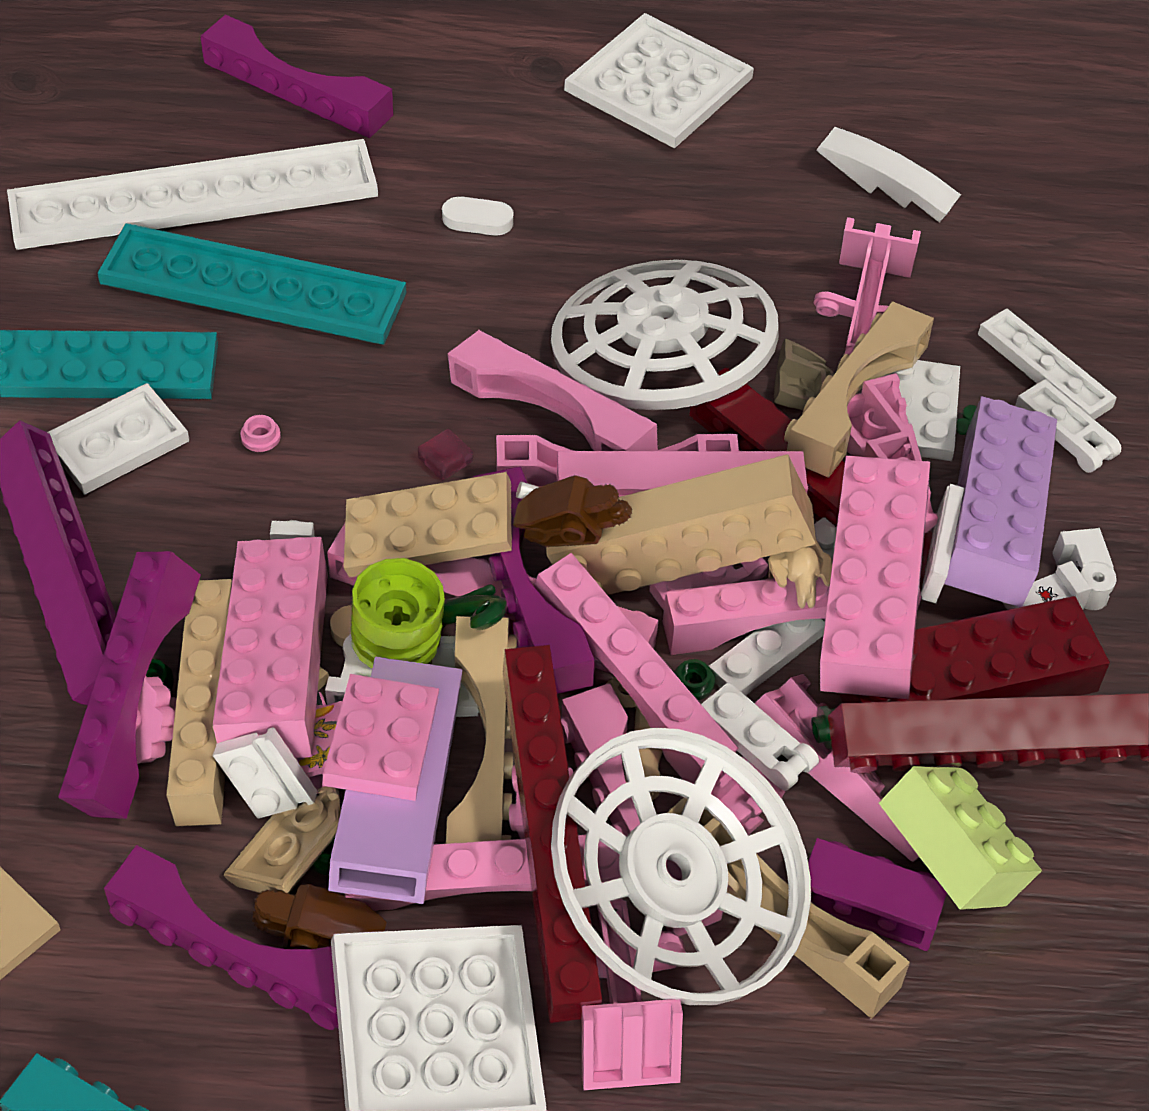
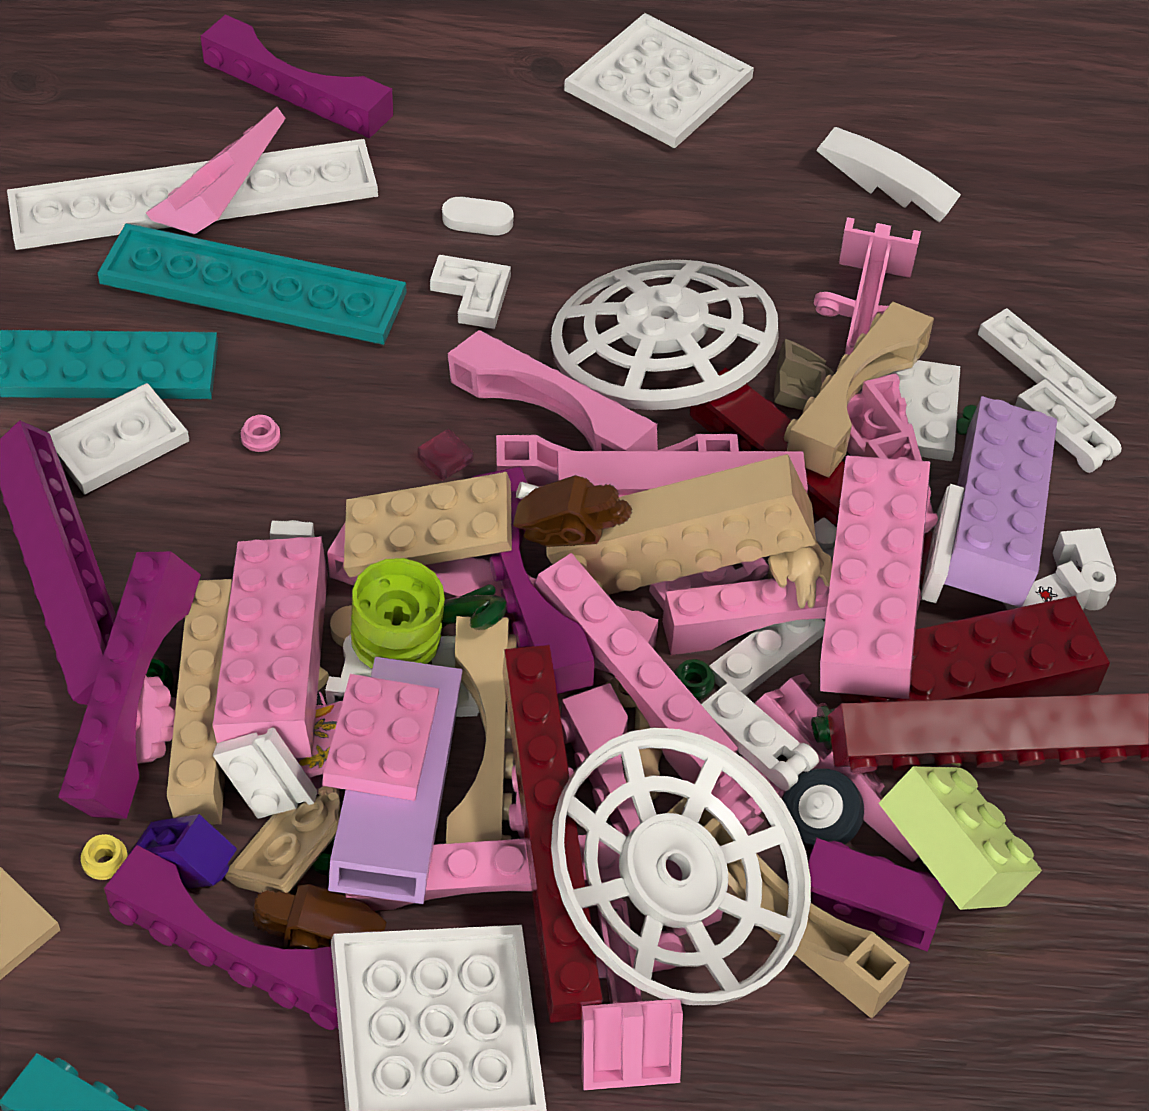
none -> light yellow plate [81,834,128,880]
none -> dark purple slope [129,814,237,889]
none -> bright pink wedge [146,107,286,234]
none -> white plate [430,255,511,329]
none -> black wheel [783,768,864,849]

